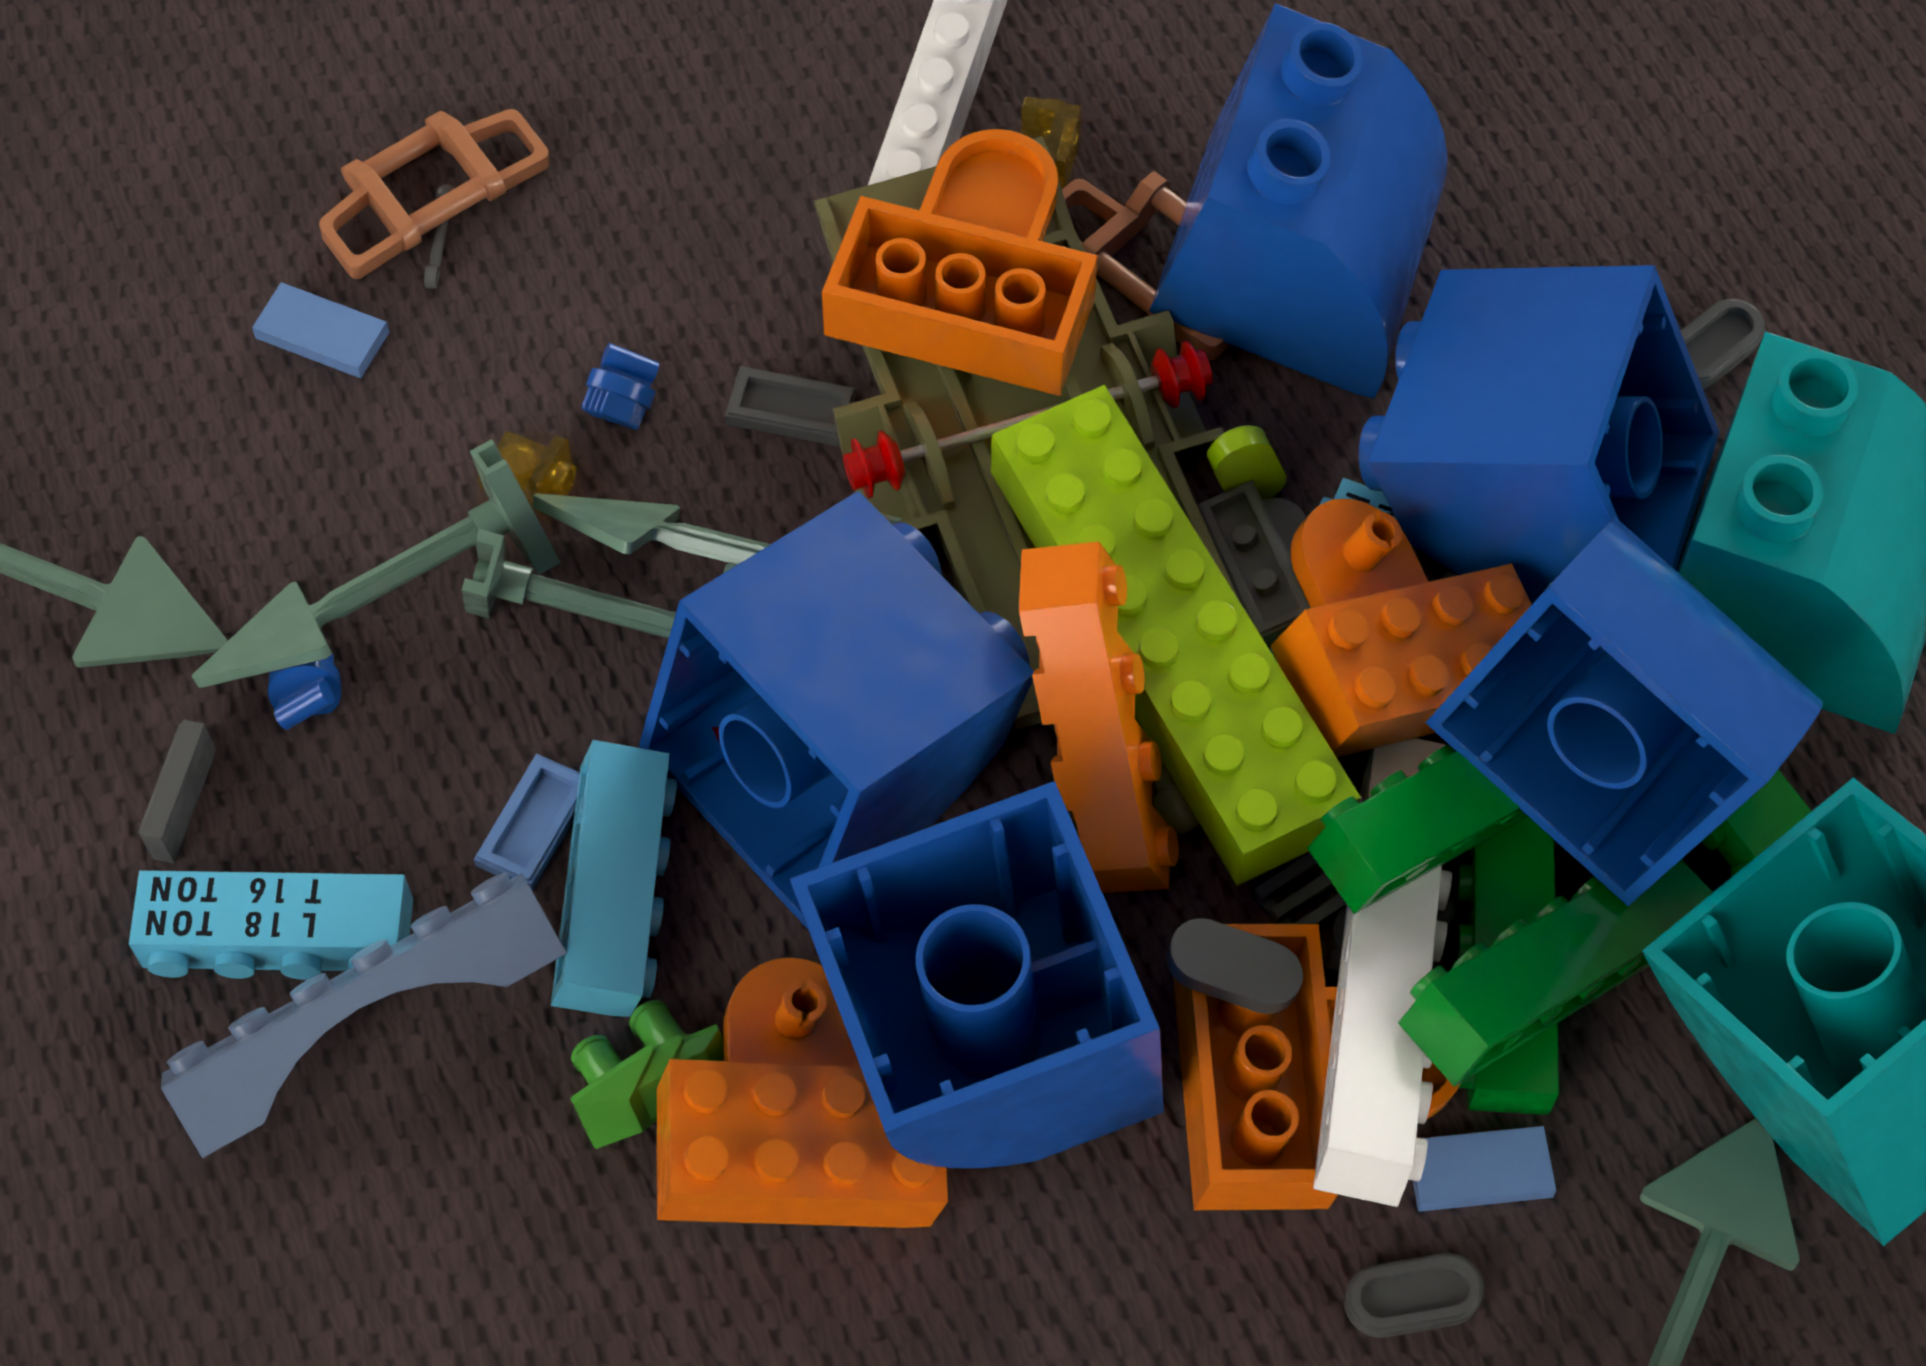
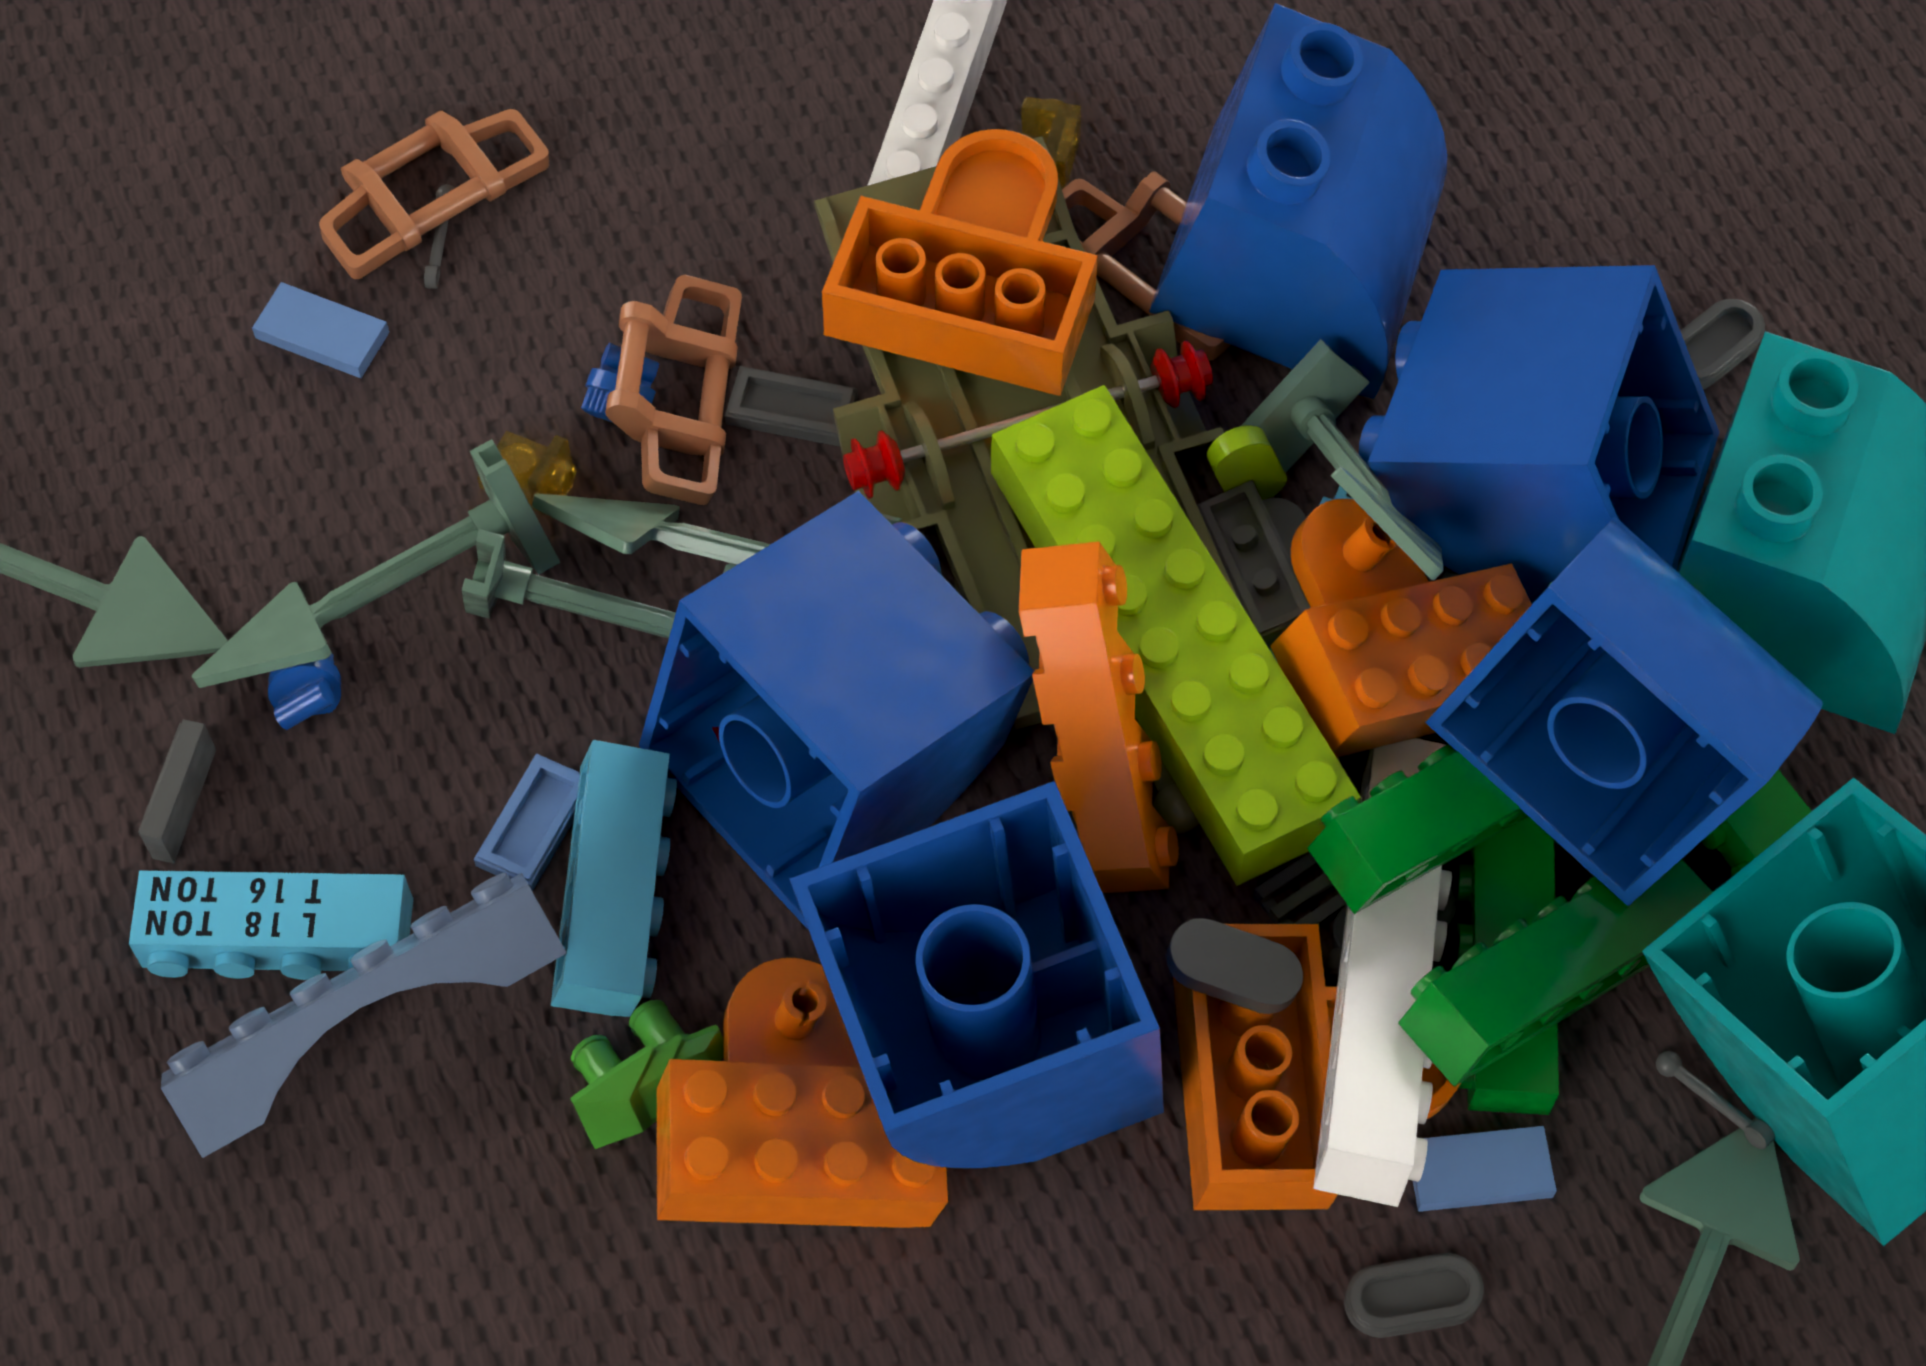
none -> nougat bar [605,275,742,505]
none -> sand green piece [1241,339,1443,581]
none -> dark grey hinge [1655,1051,1775,1150]

